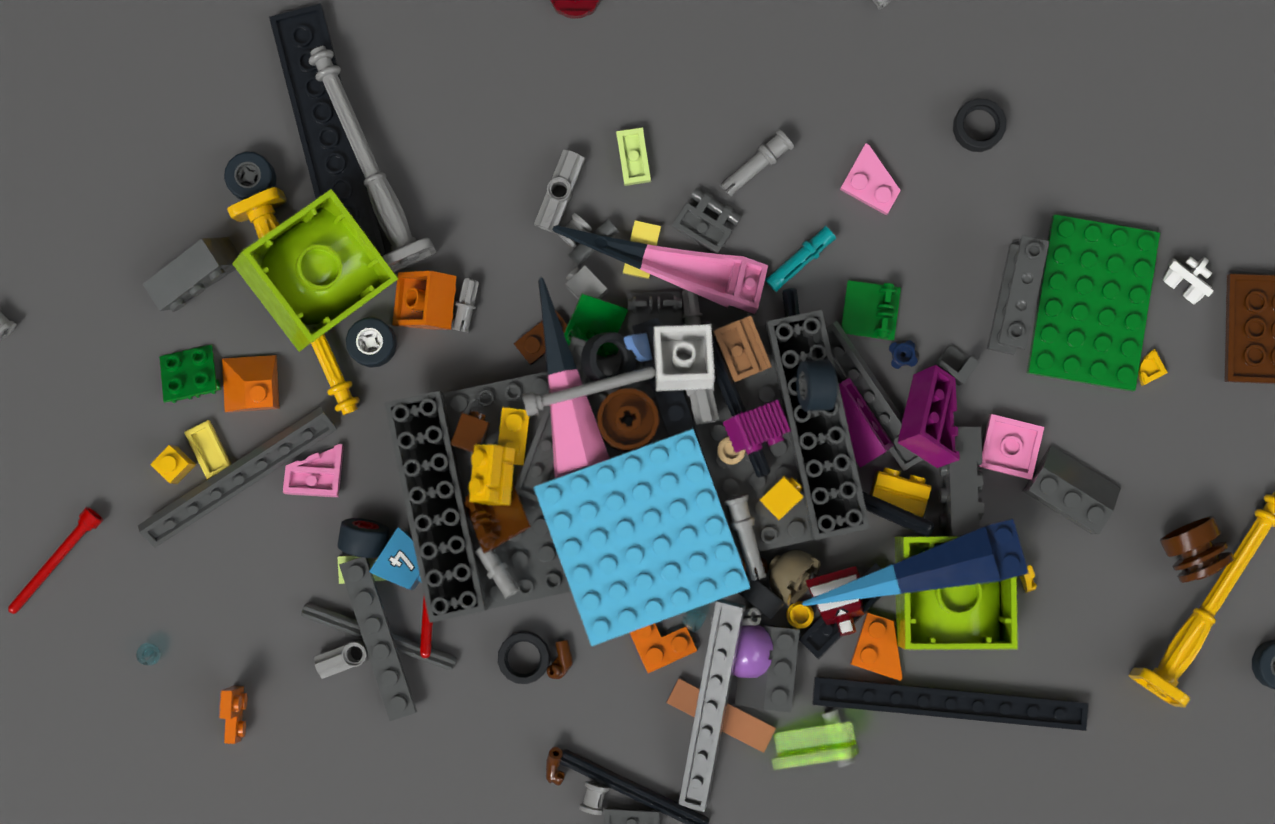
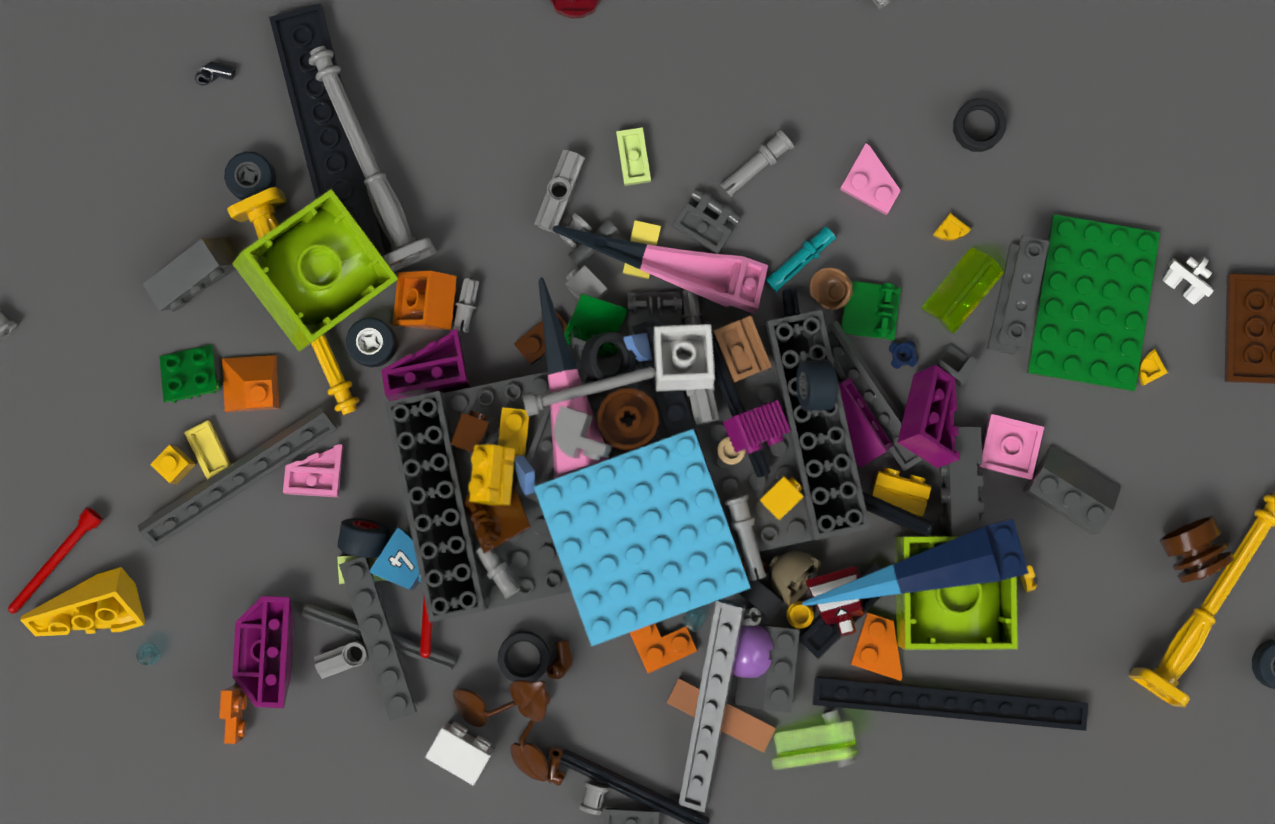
none -> yellow wedge [20,567,145,637]
none -> black arm [195,62,236,86]
none -> magenta wedge [232,596,294,708]
none -> magenta wedge [381,328,470,402]
none -> white brick [425,722,495,786]
none -> reddish brown plant [452,680,550,781]
none -> medium blue tile [514,455,535,495]
none -> light grey brick [554,406,612,460]
none -> medium nougat hair [809,267,853,310]
none -> clear neon green panel [922,247,1005,334]
none -> yellow tile [933,213,971,241]

